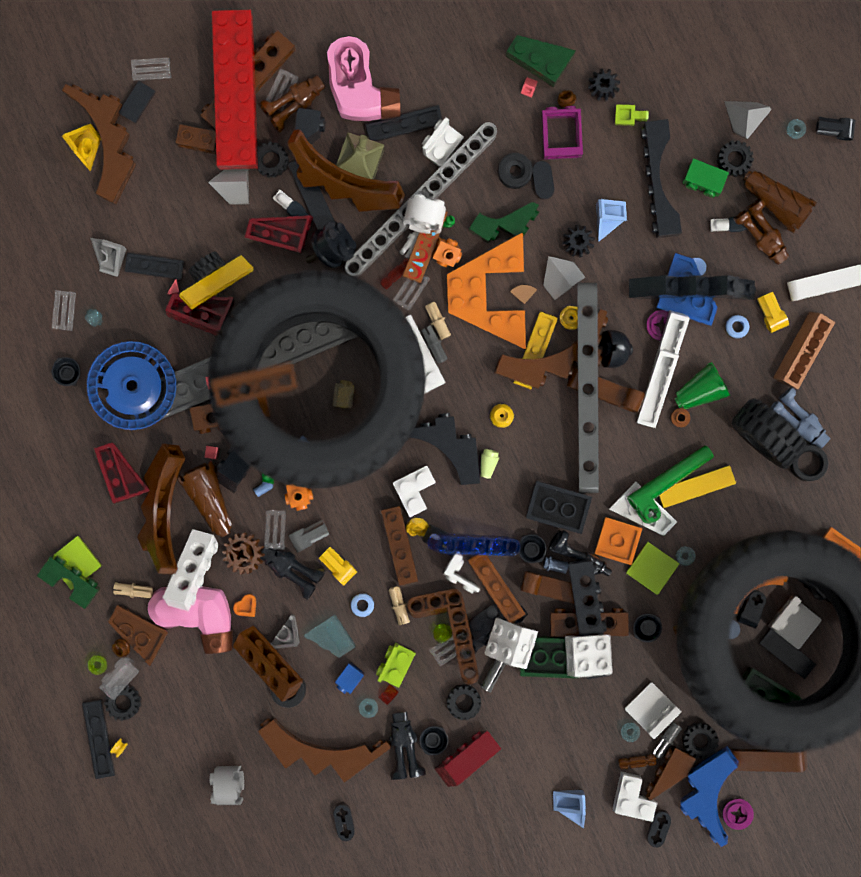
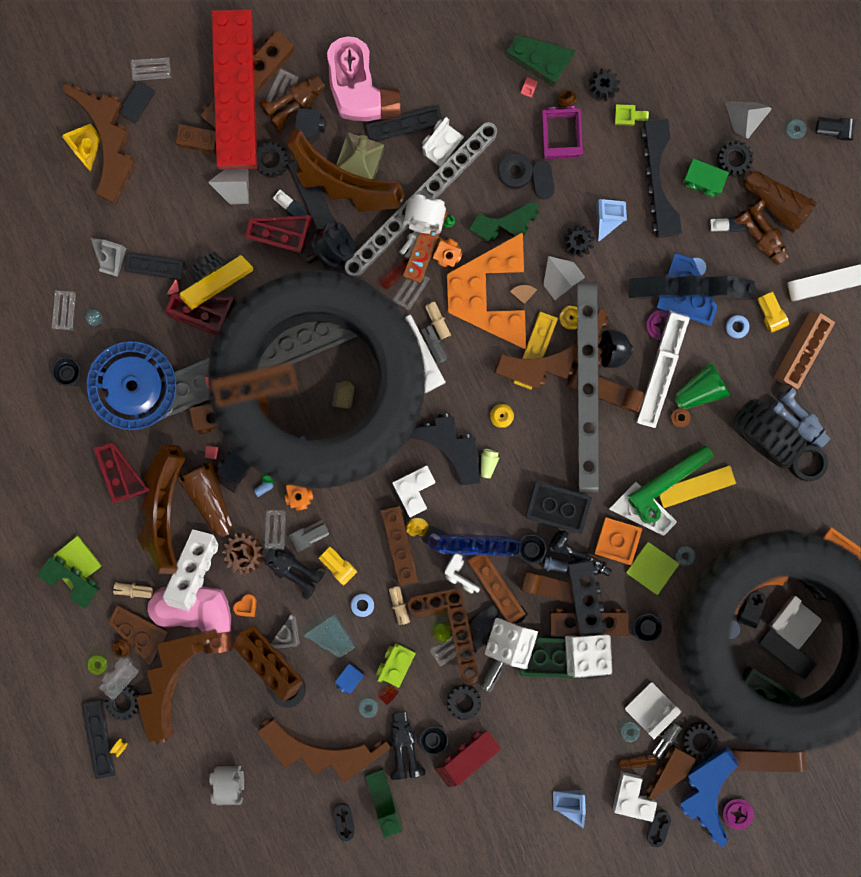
none -> reddish brown arch [136,629,218,744]
none -> dark green arch [365,769,403,838]

